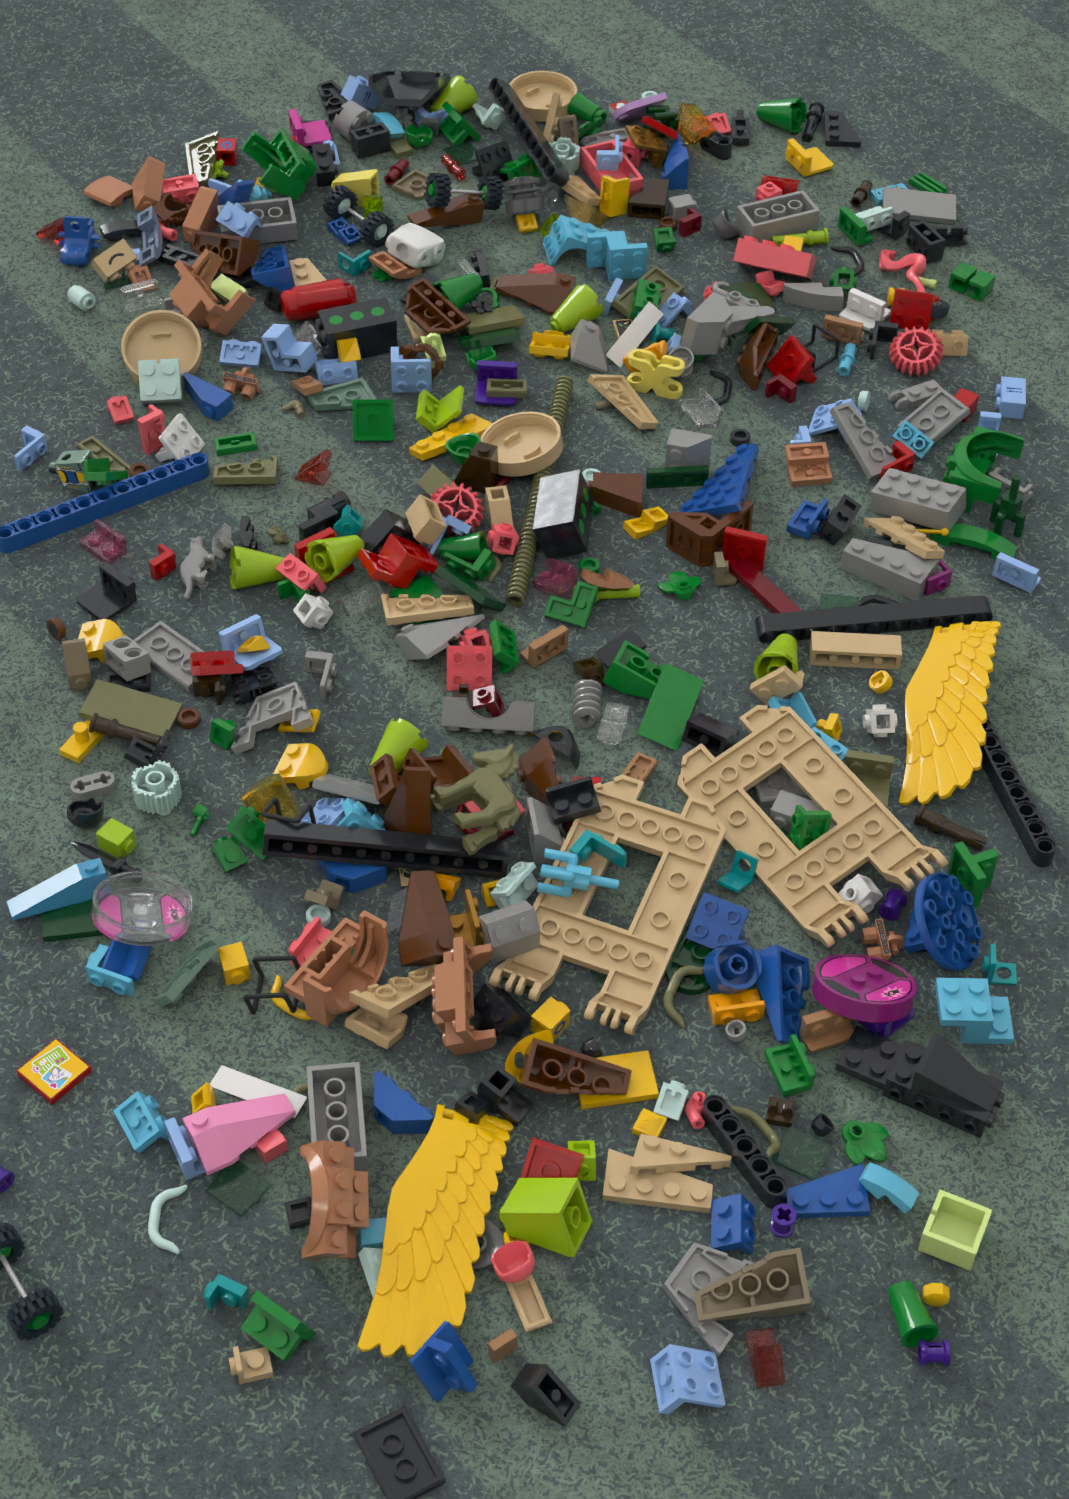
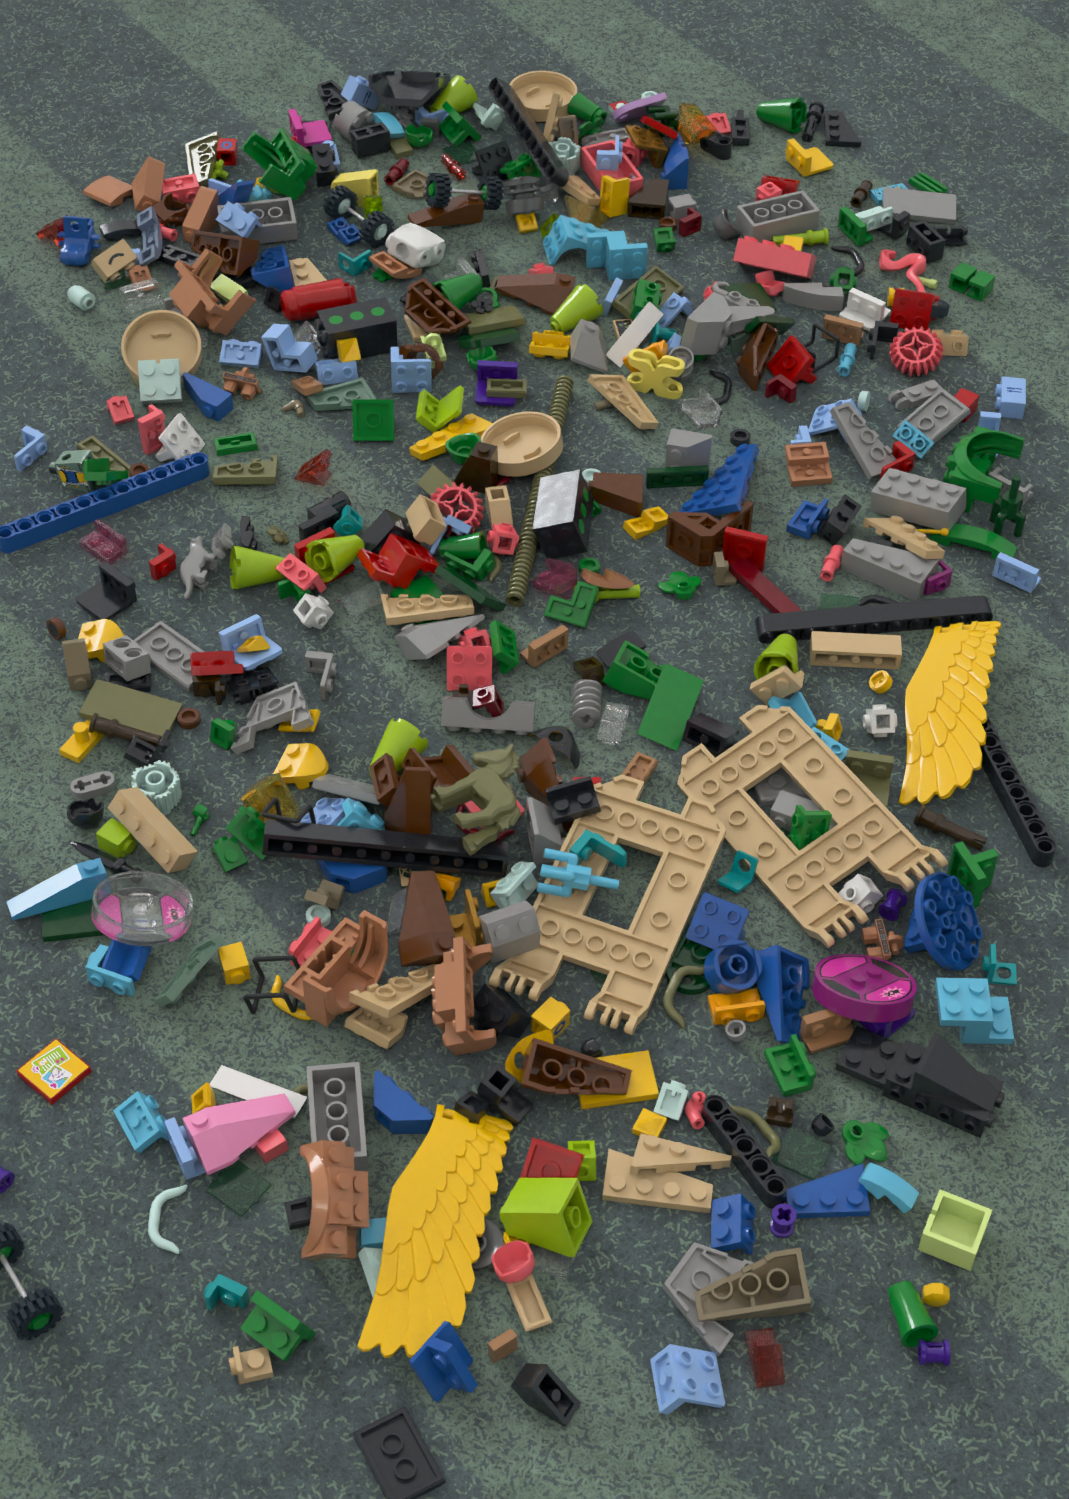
none -> tan brick [108,787,198,873]
none -> coral pin [820,545,844,582]

